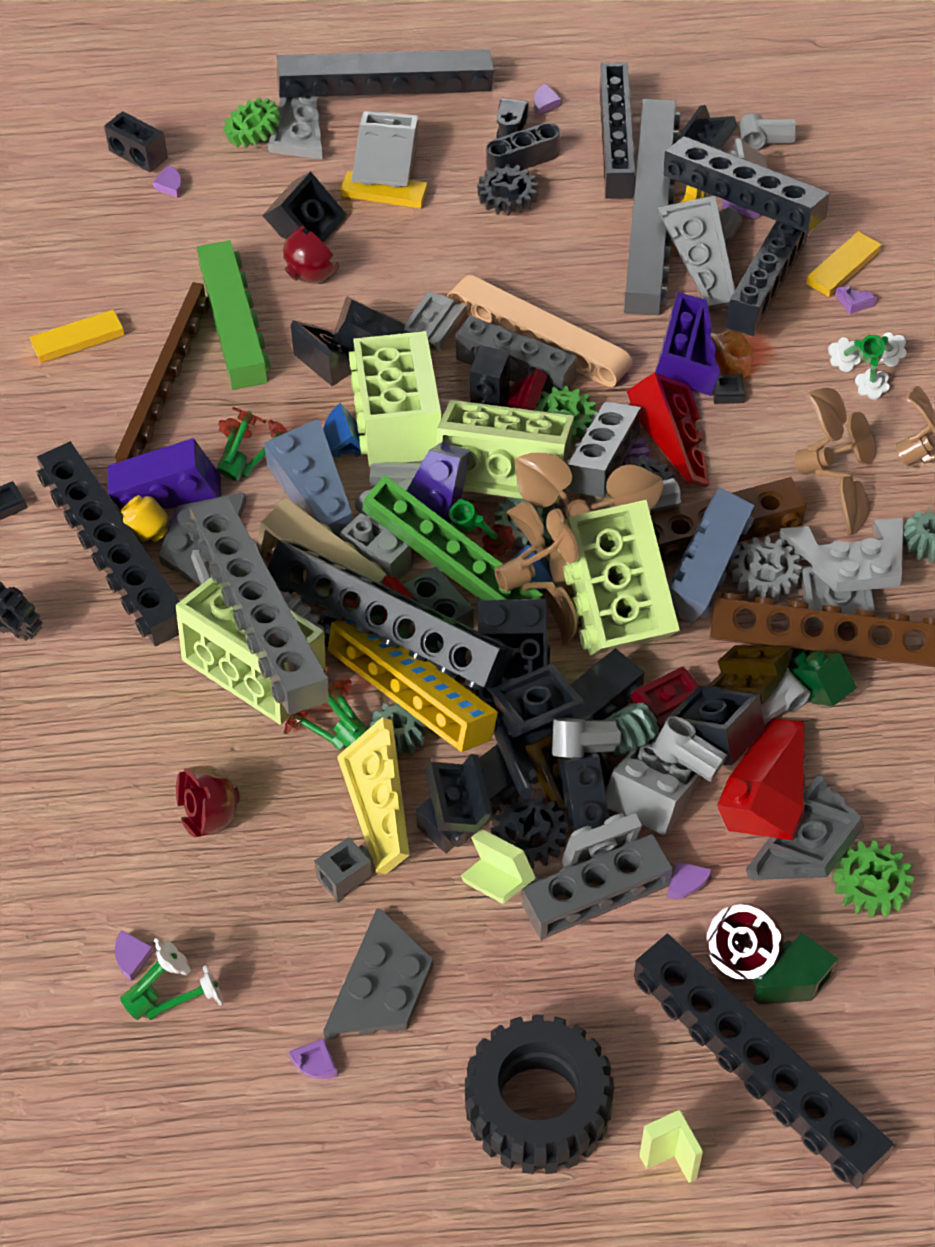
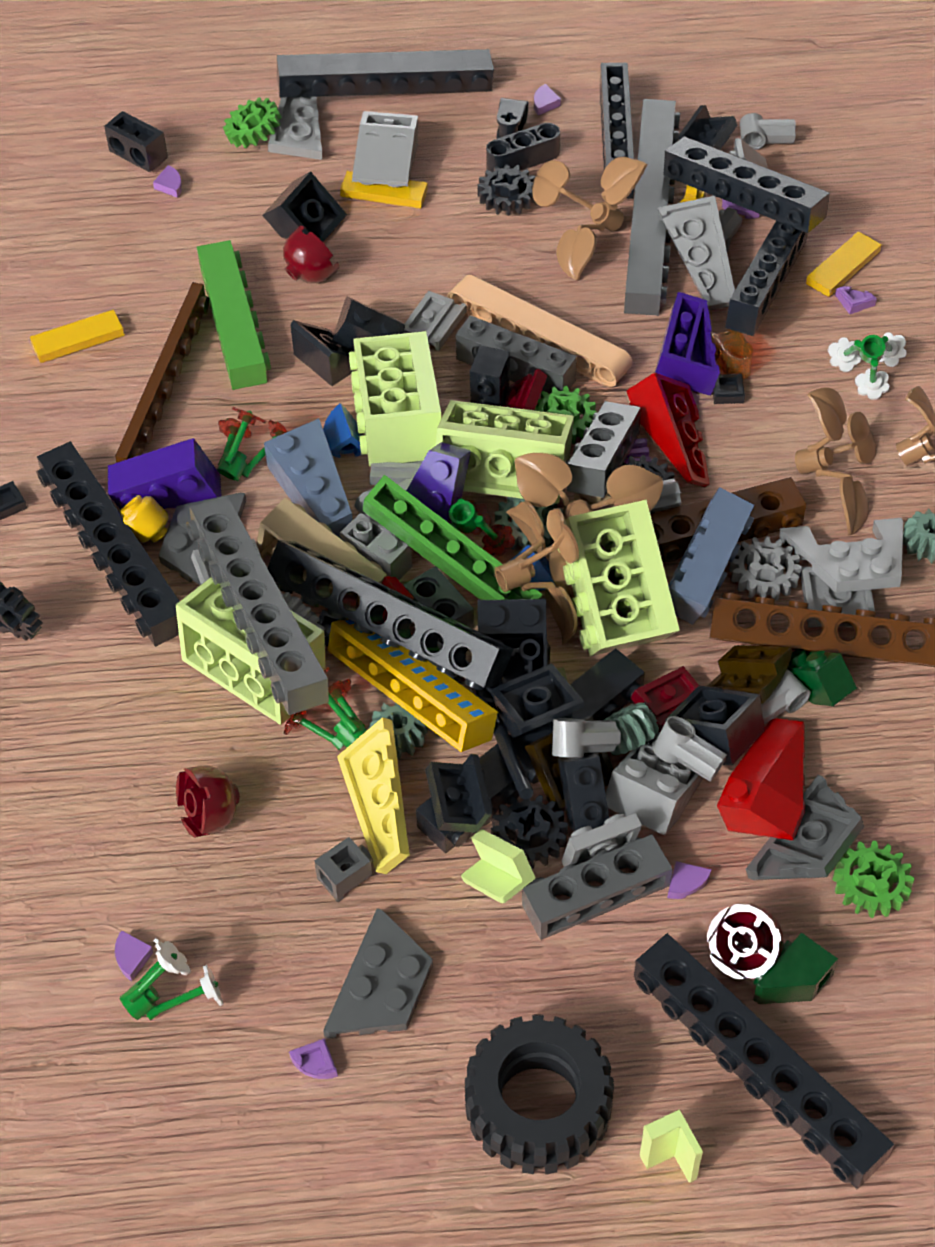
none -> medium nougat plant [532,157,647,281]

